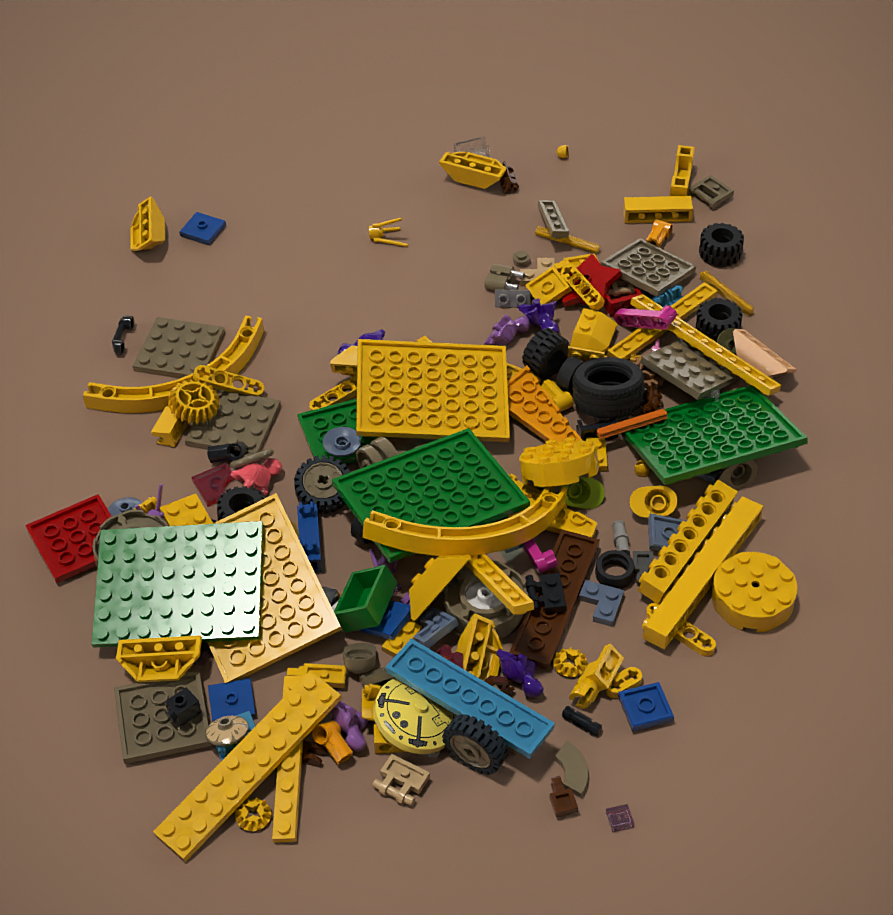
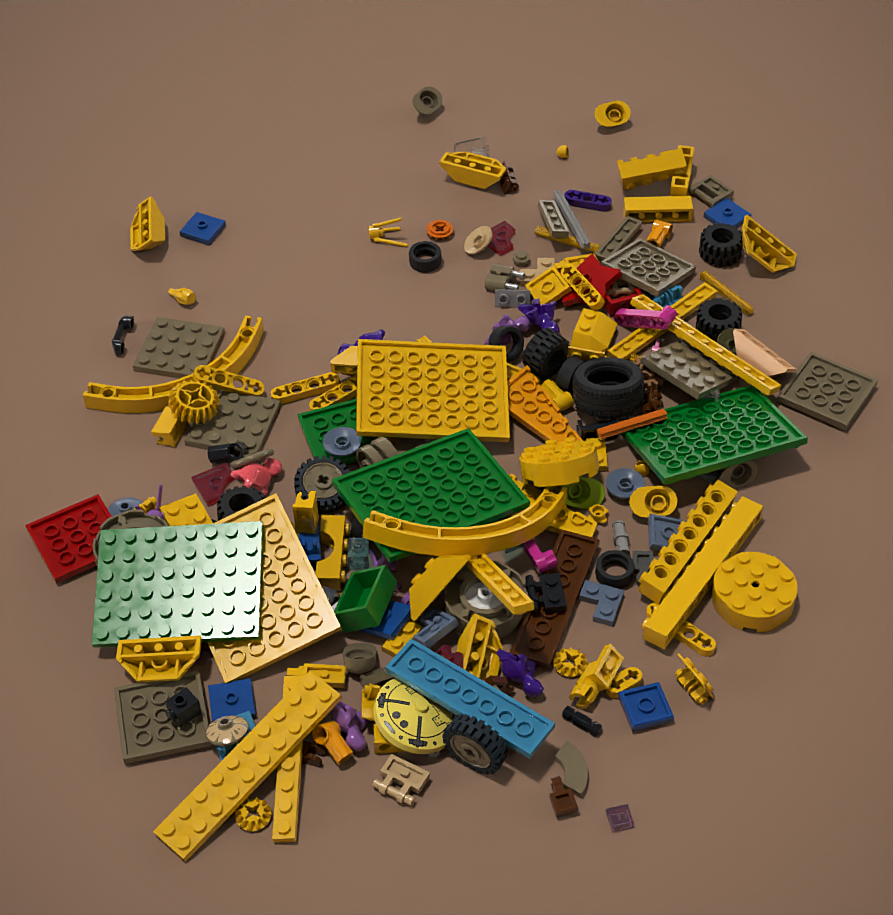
none -> yellow piece [168,288,196,305]
none -> yellow beam [271,372,340,405]
none -> yellow hinge [292,491,319,534]
none -> yellow arch [315,515,350,591]
none -> clear light blue brick [348,538,370,570]
none -> black tyre [409,241,442,272]
none -> dark tan piece [412,87,442,115]
none -> orange gear [426,220,453,240]
none -> tan dish [464,226,493,255]
none -> tile [487,221,515,256]
none -> black tyre [489,326,524,361]
none -> light grey axle [553,190,591,249]
none -> dark purple beam [564,190,612,212]
none -> yellow plate [588,504,608,524]
none -> yellow piece [594,100,631,127]
none -> dark tan plate [595,216,642,262]
none -> sand blue dish [606,468,645,499]
none -> yellow wedge [617,148,687,190]
none -> yellow hinge [675,653,715,705]
none -> blue plate [703,198,752,227]
none -> yellow wedge [742,215,797,273]
none -> dark tan plate [777,352,878,430]

